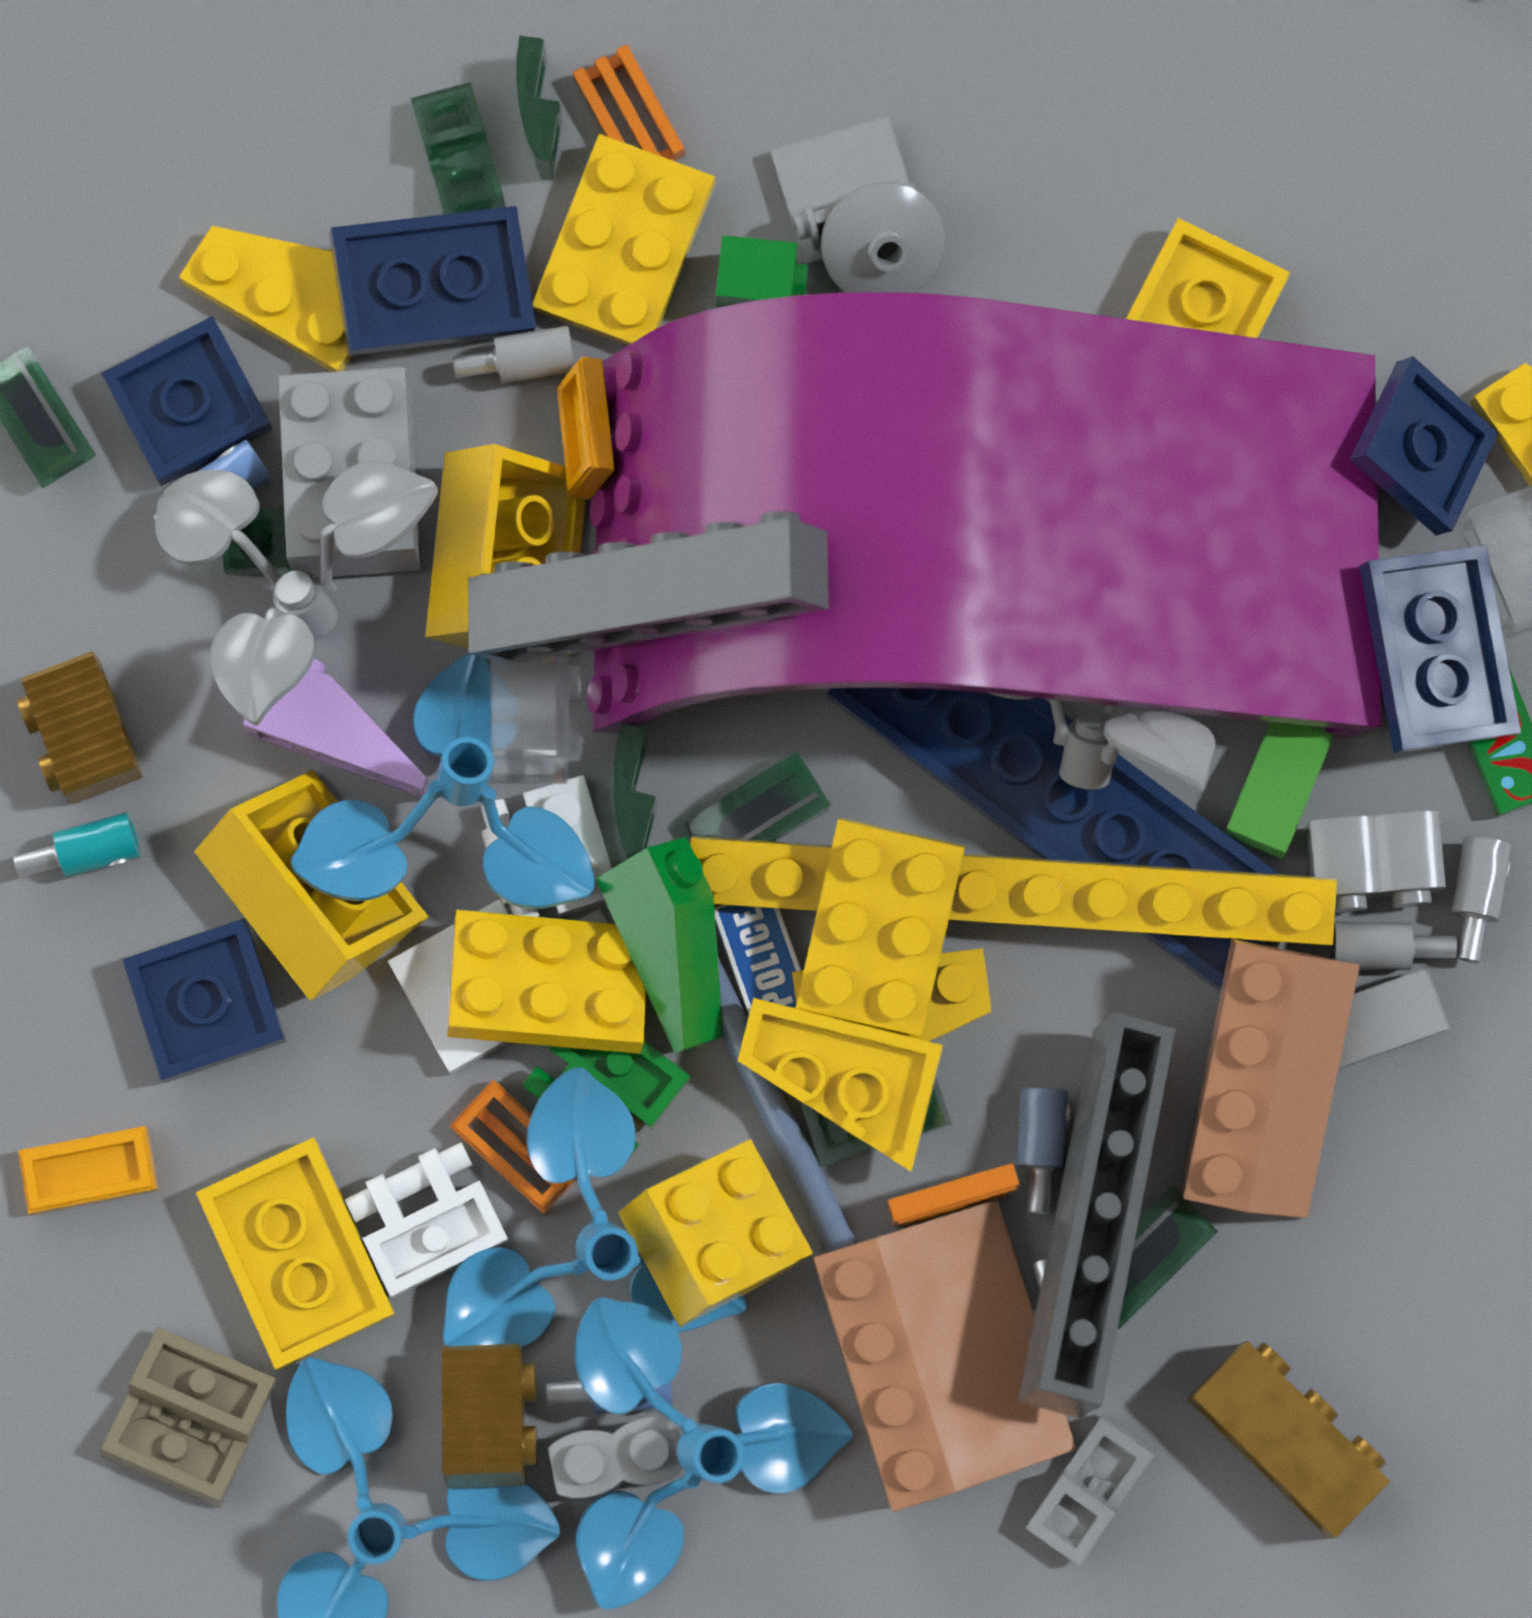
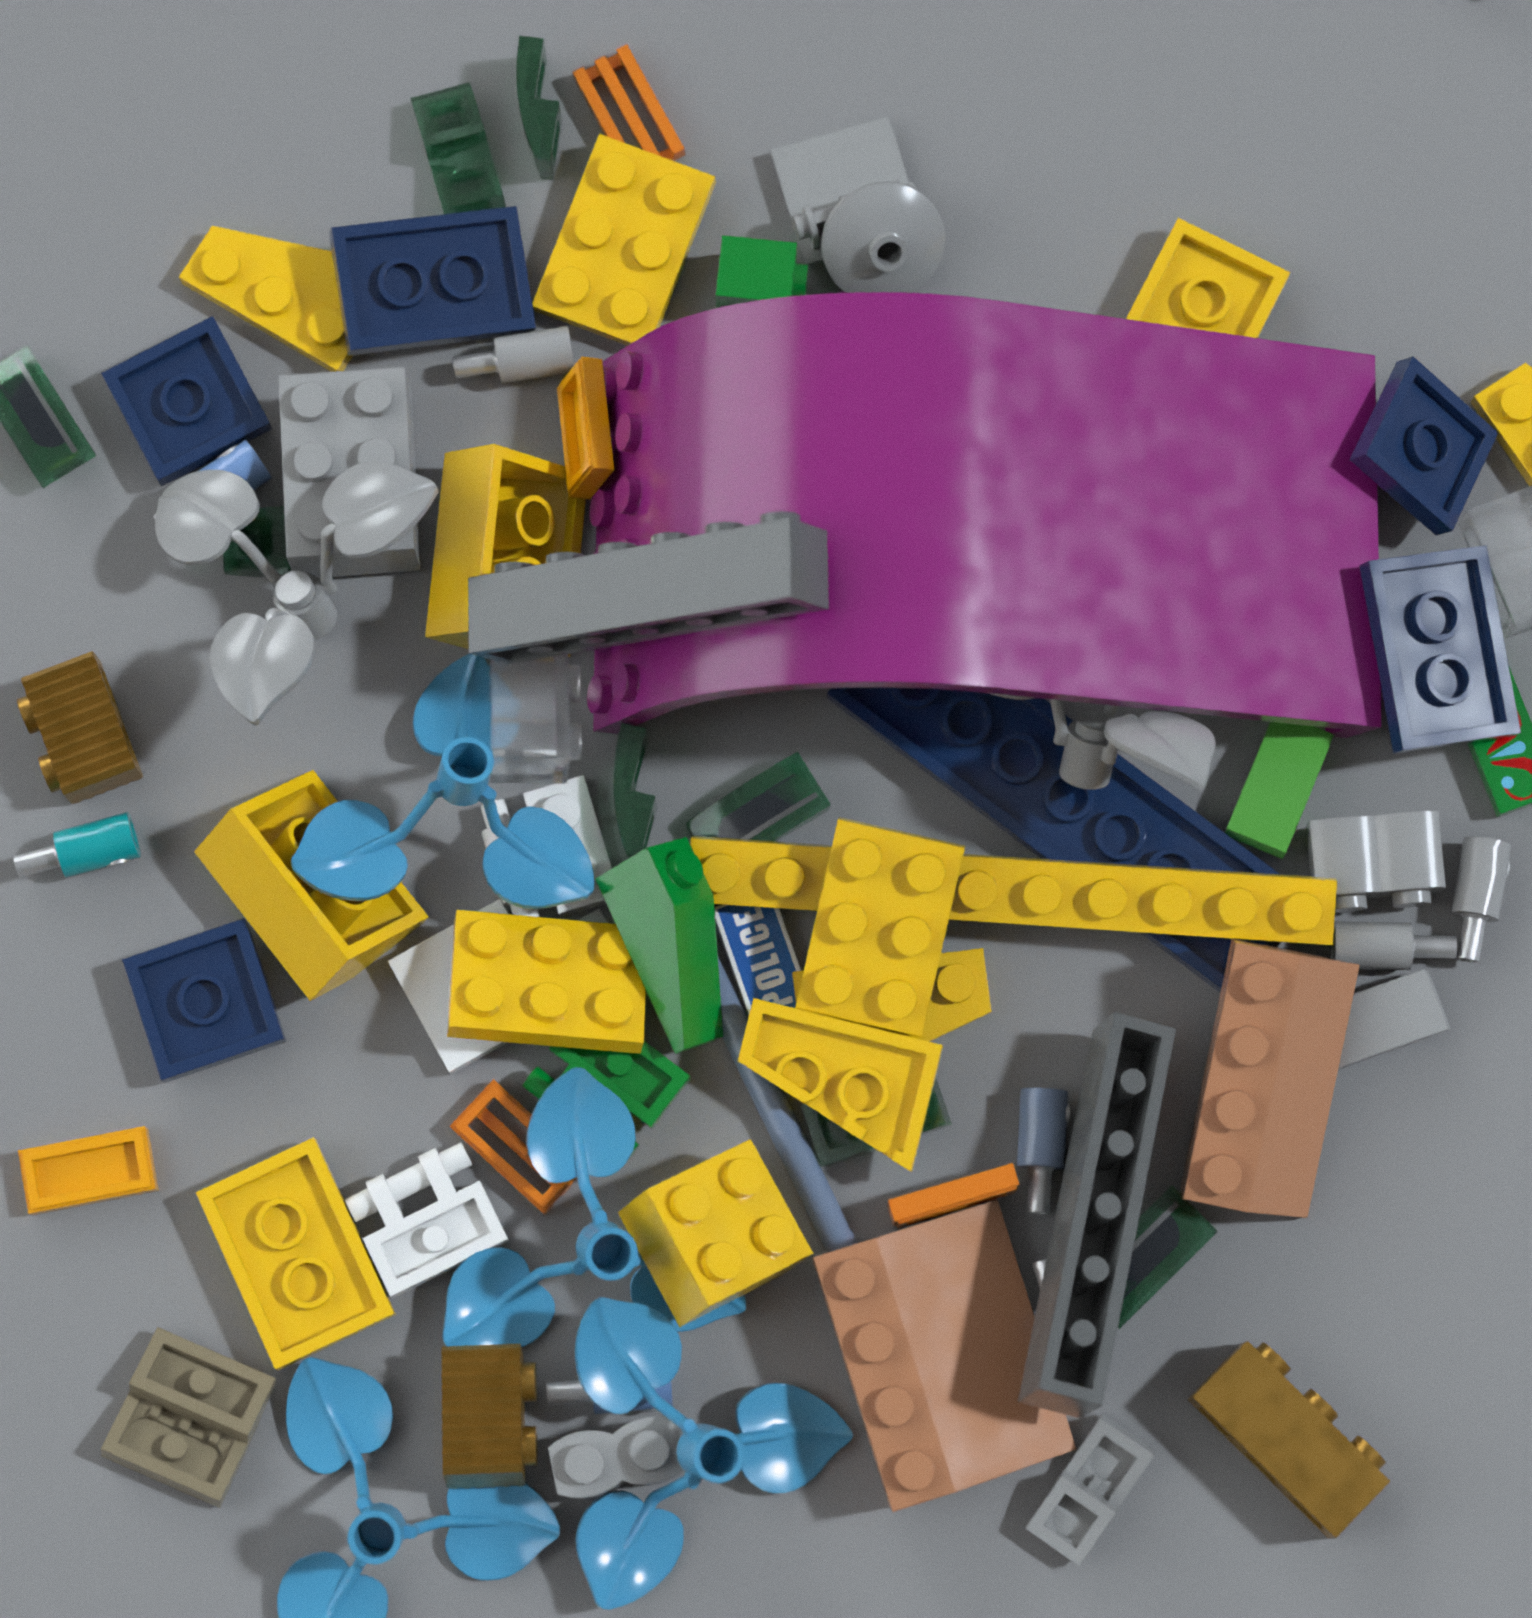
lavender slope [243,659,429,798] -> none

